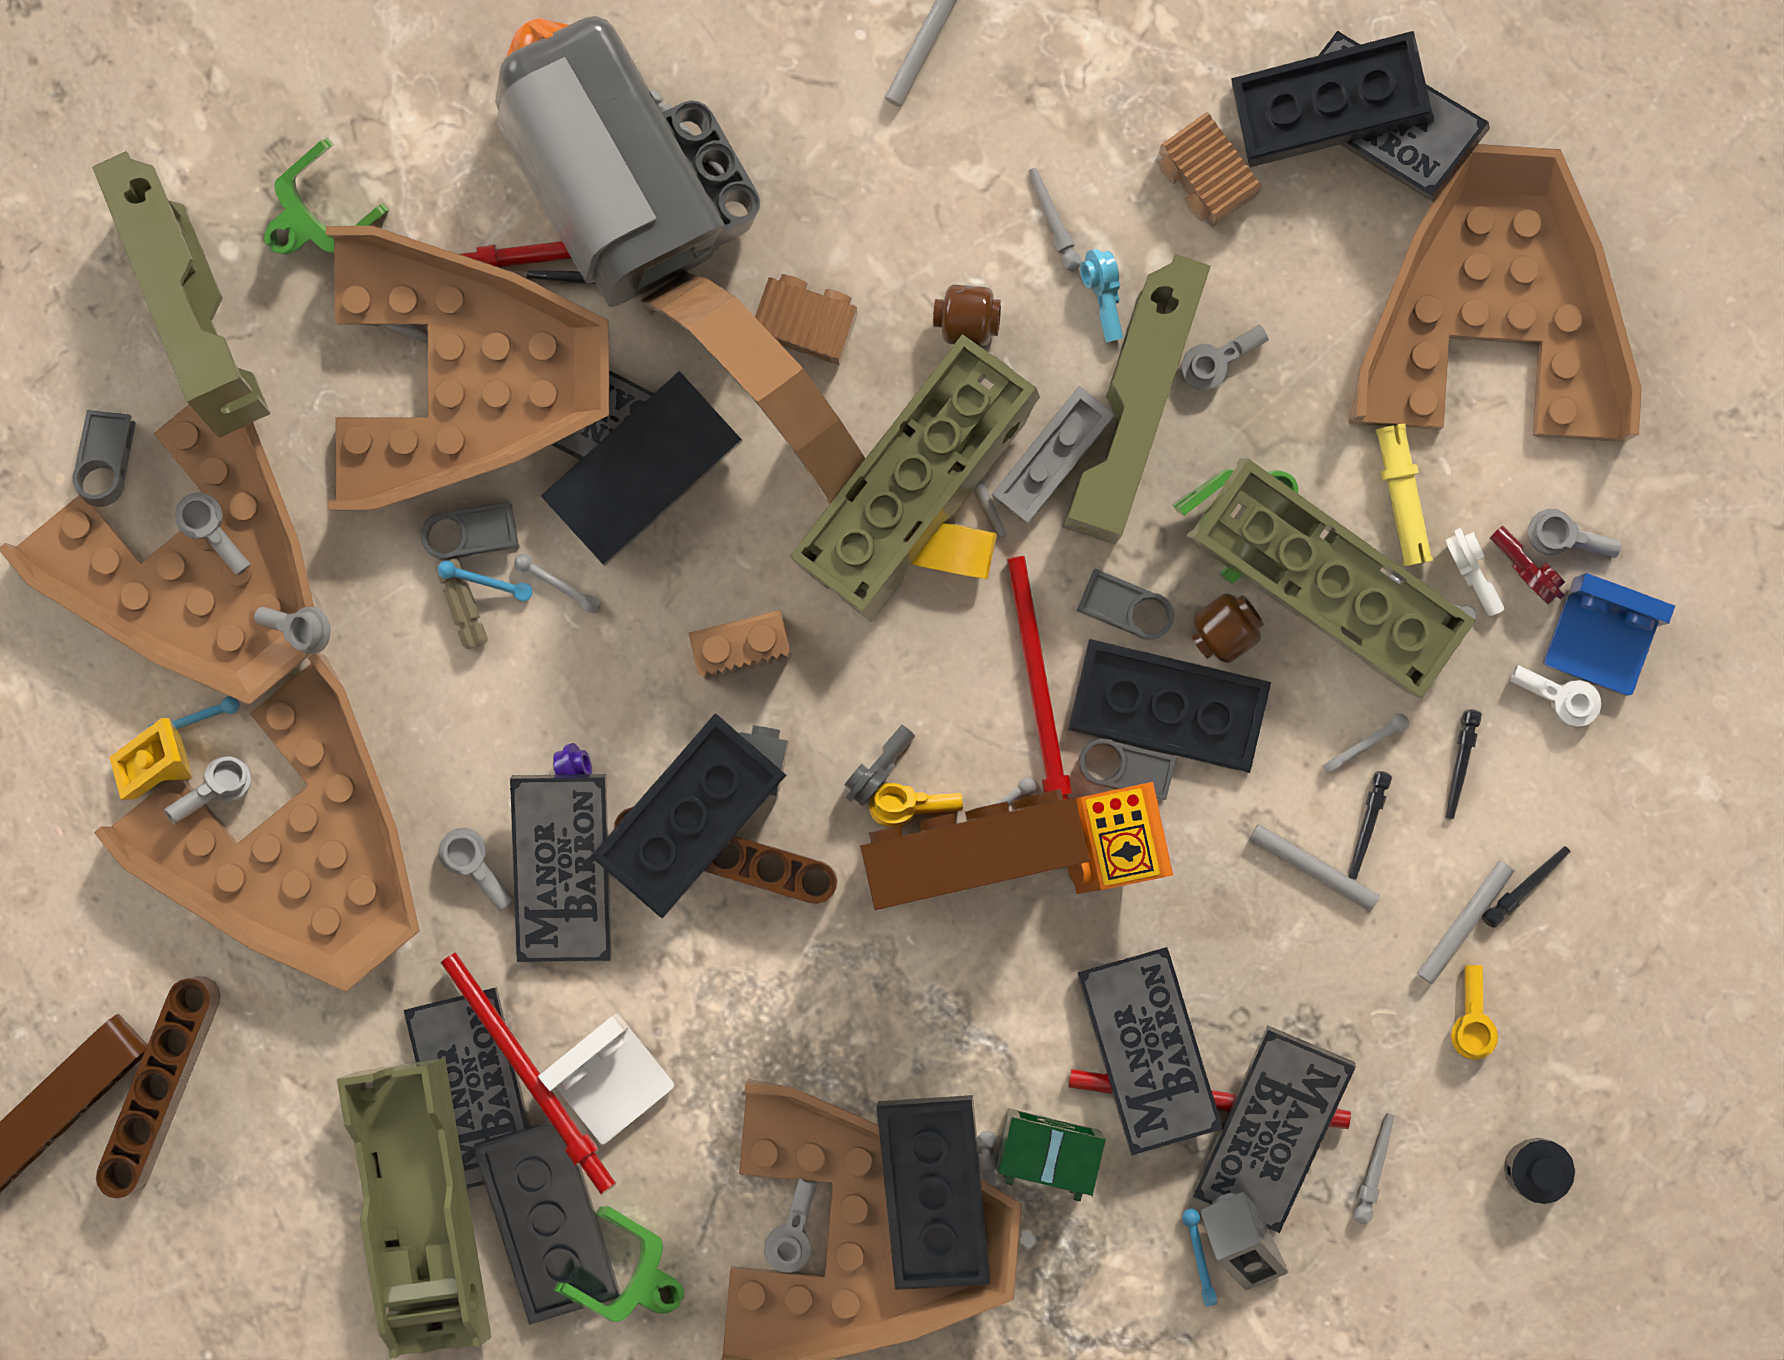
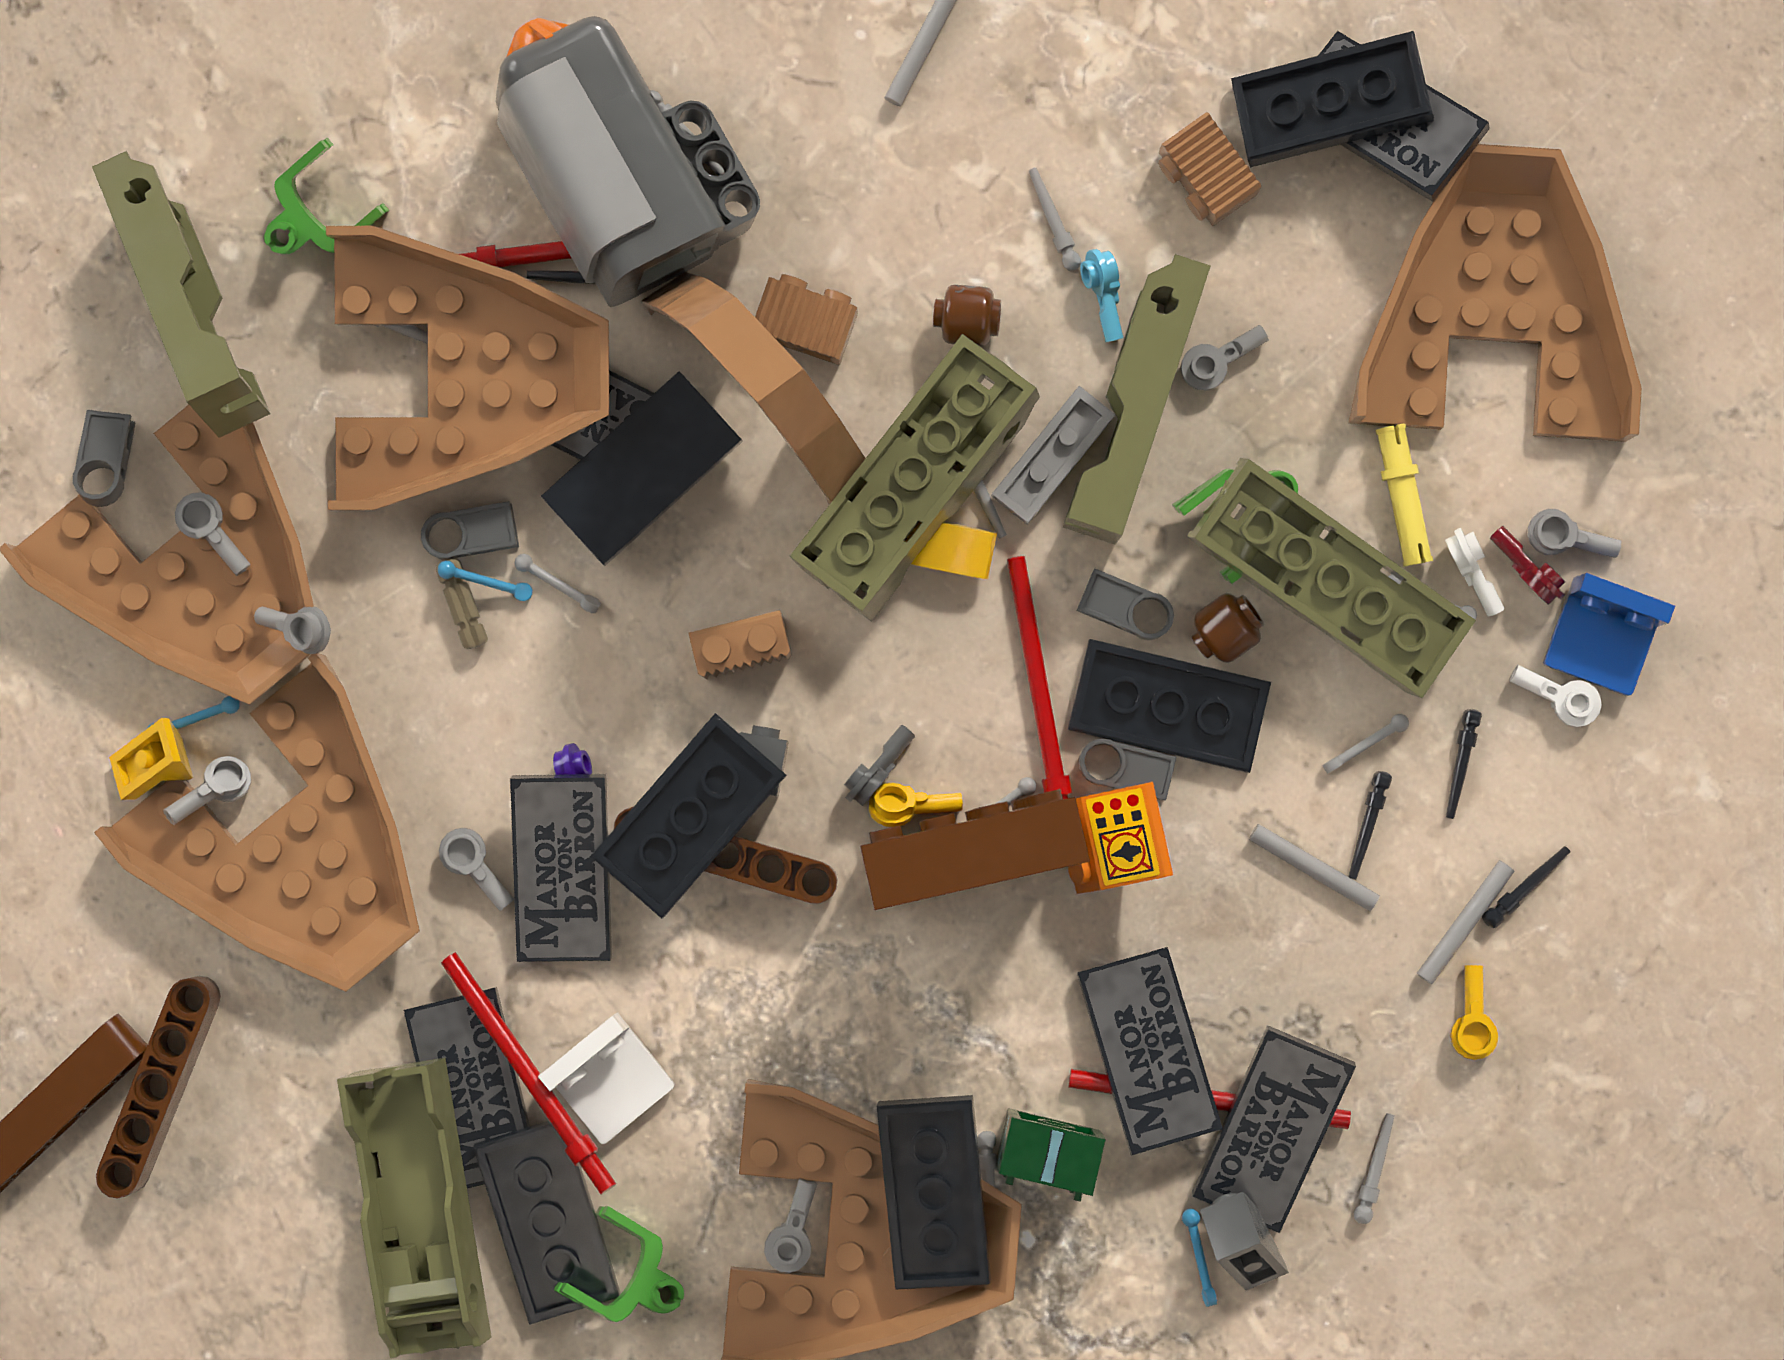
black piece [1504,1138,1575,1204] -> none

